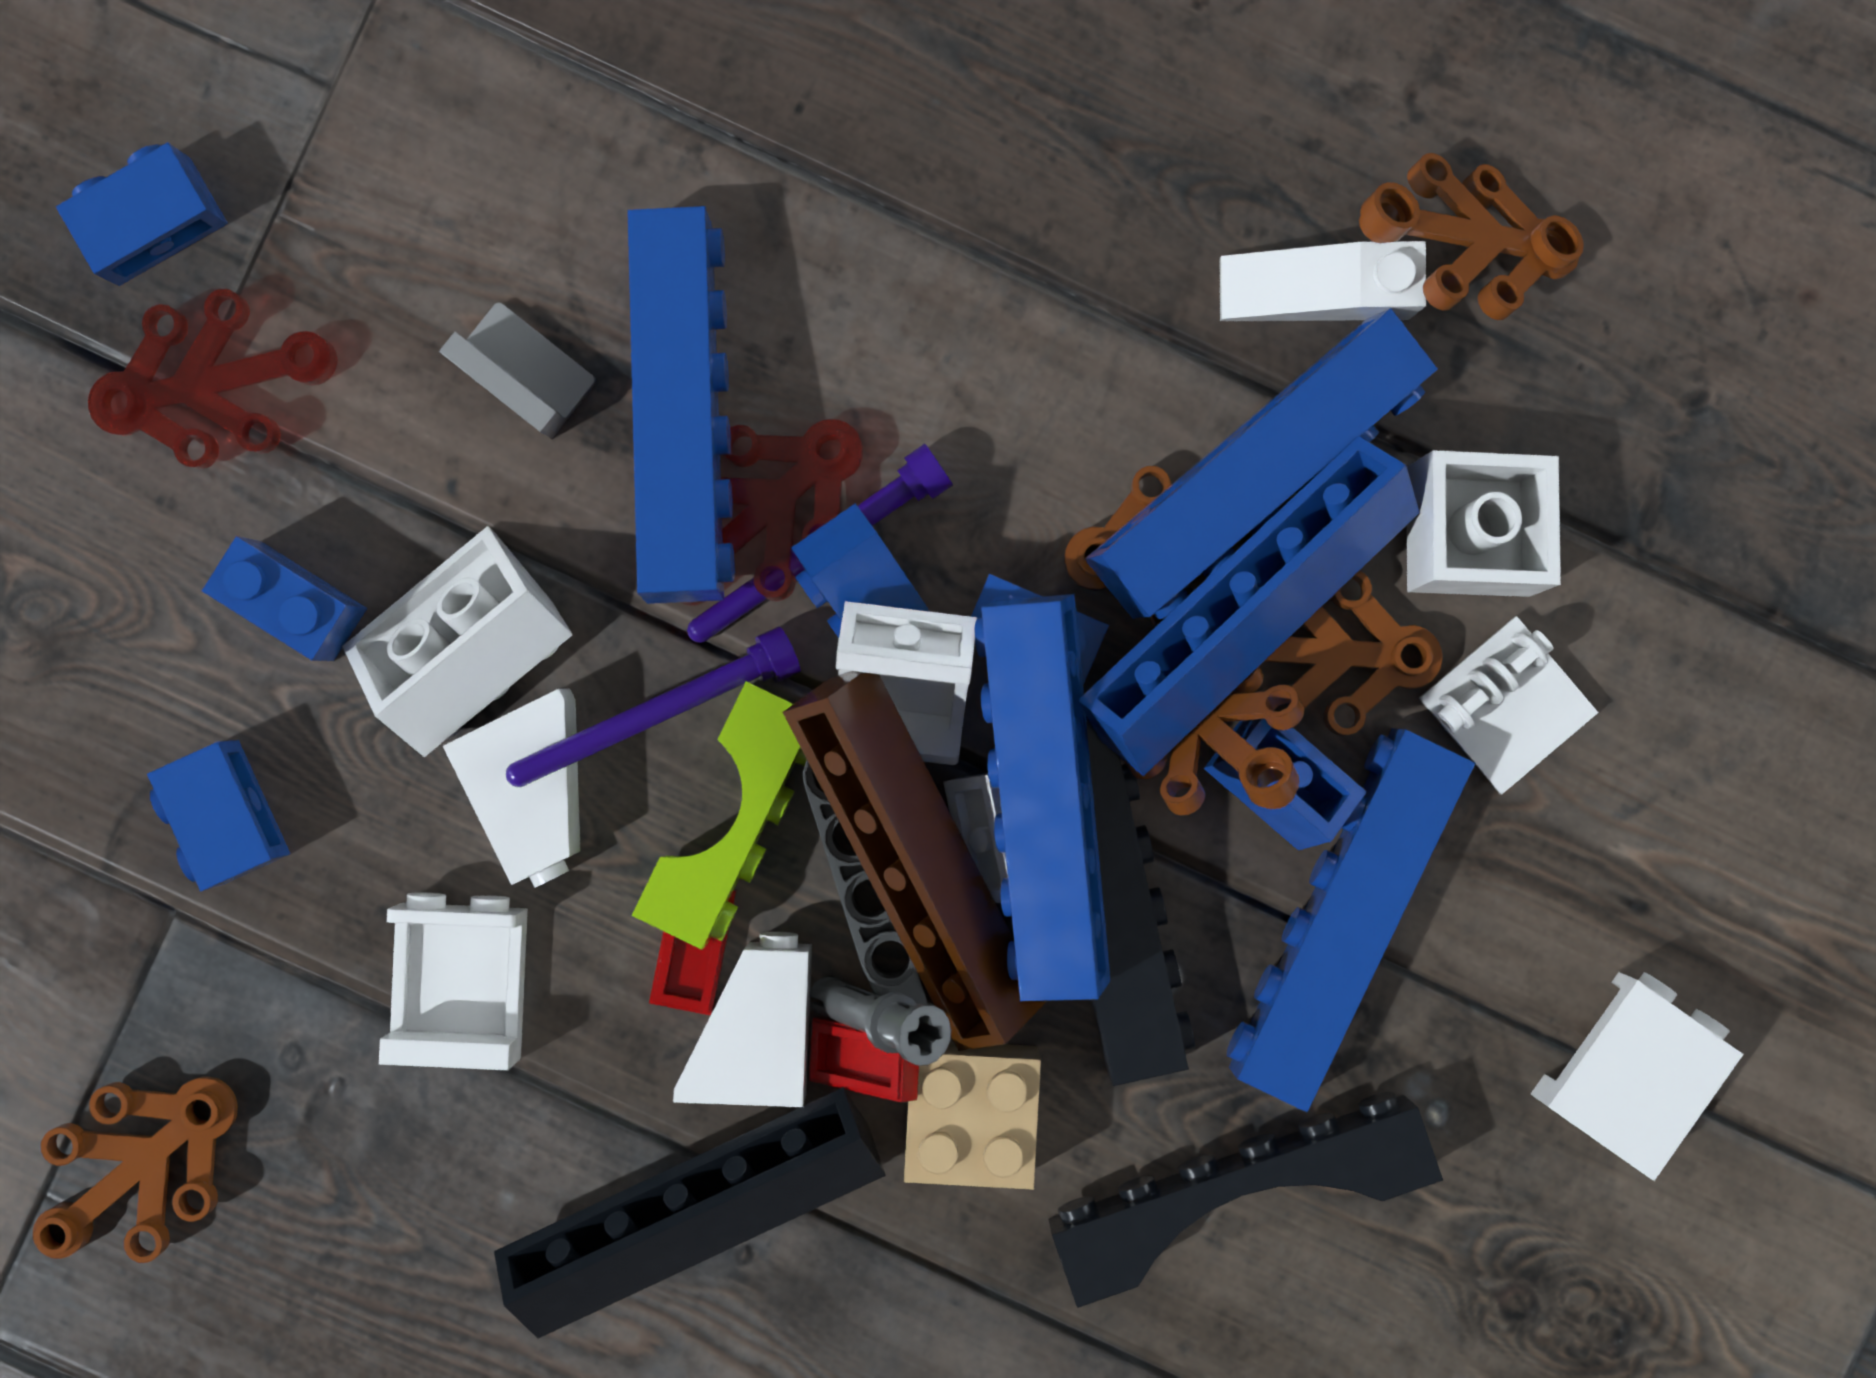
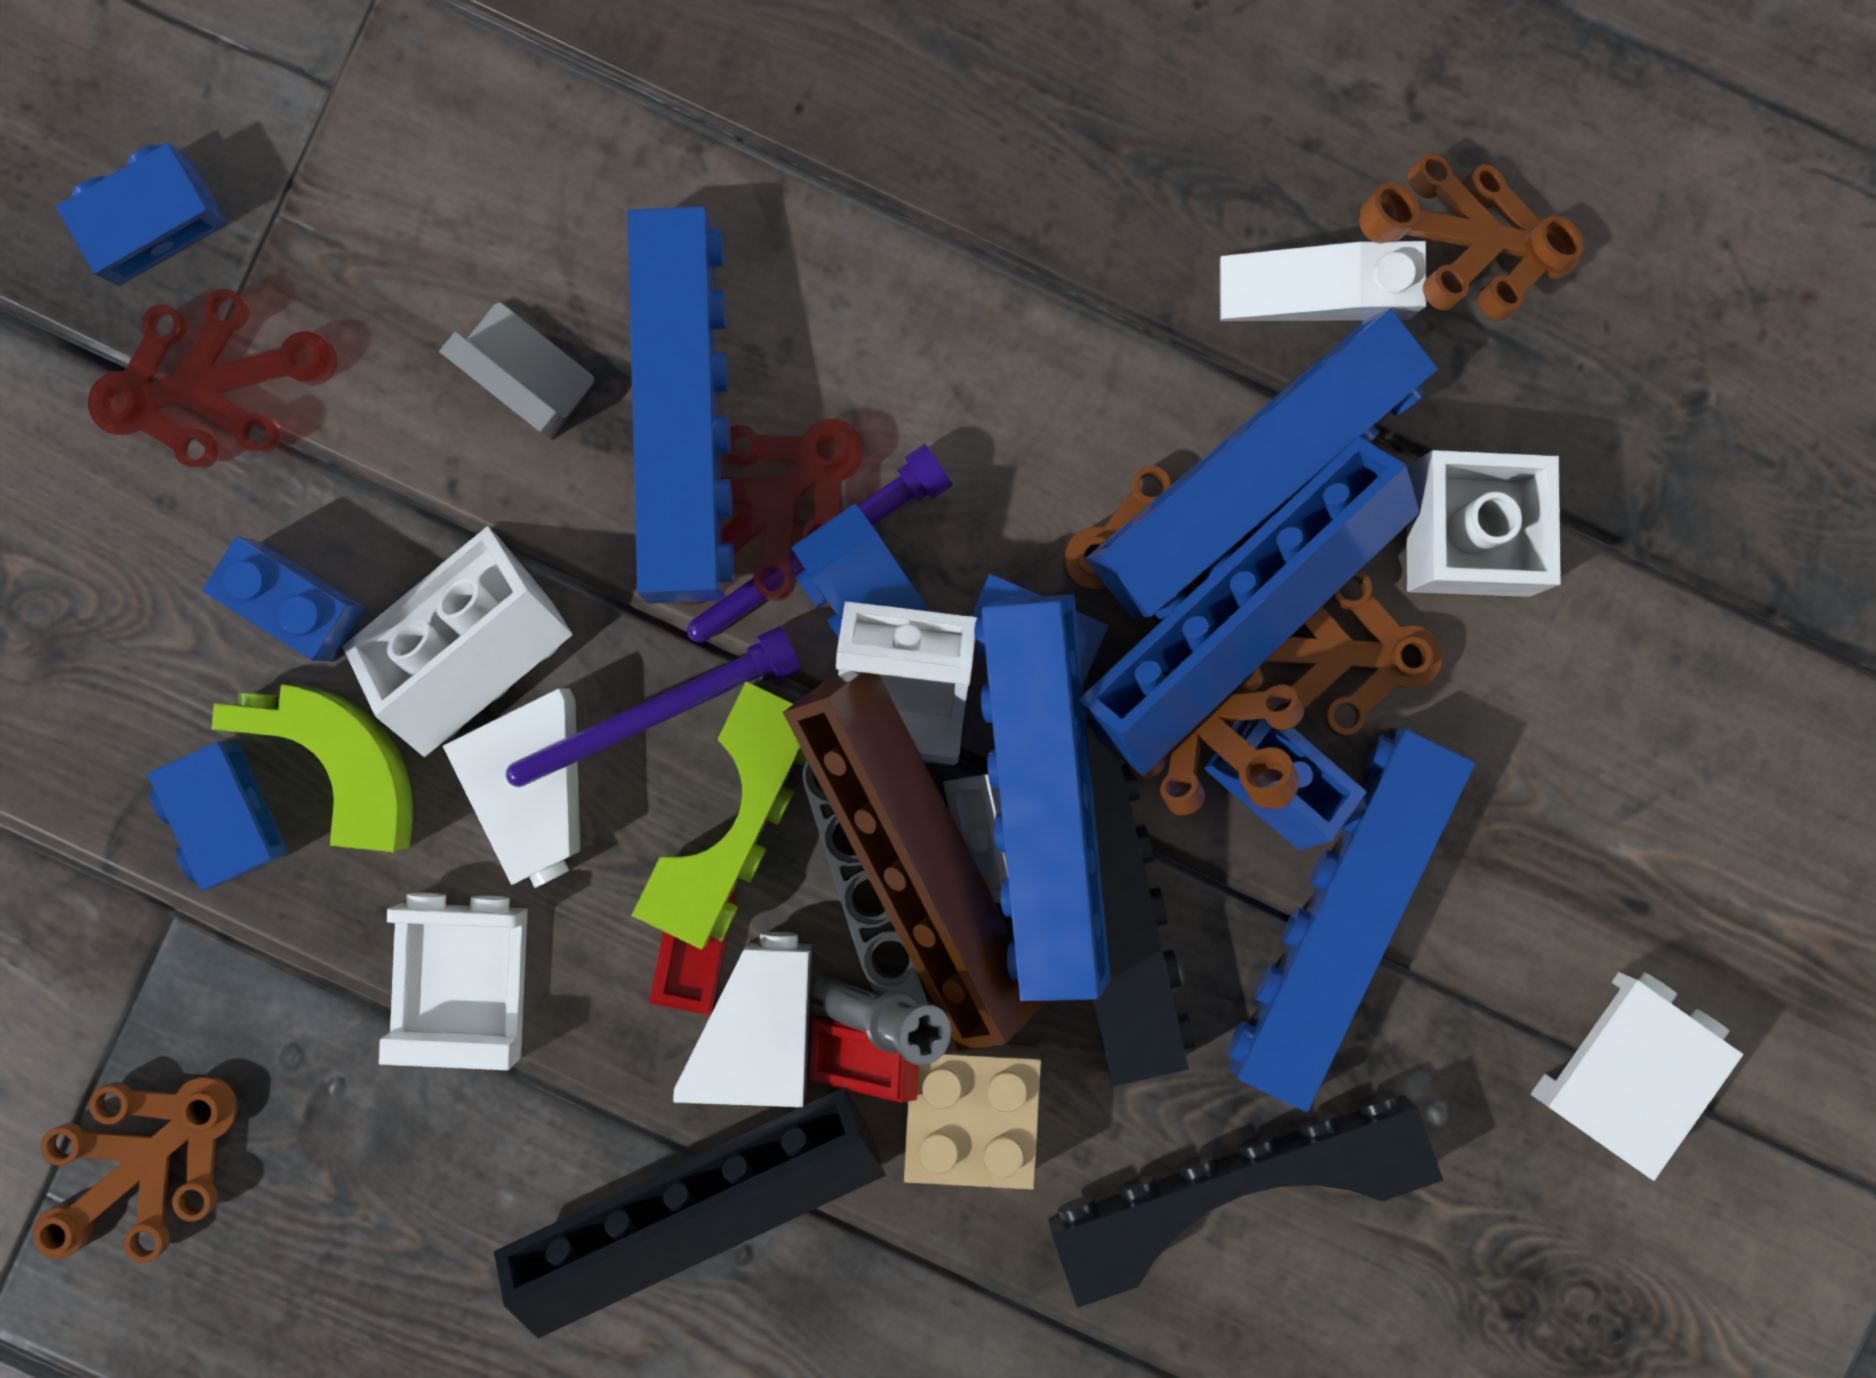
white hinge [1419,616,1598,795] -> none
none -> lime arch [211,684,413,852]

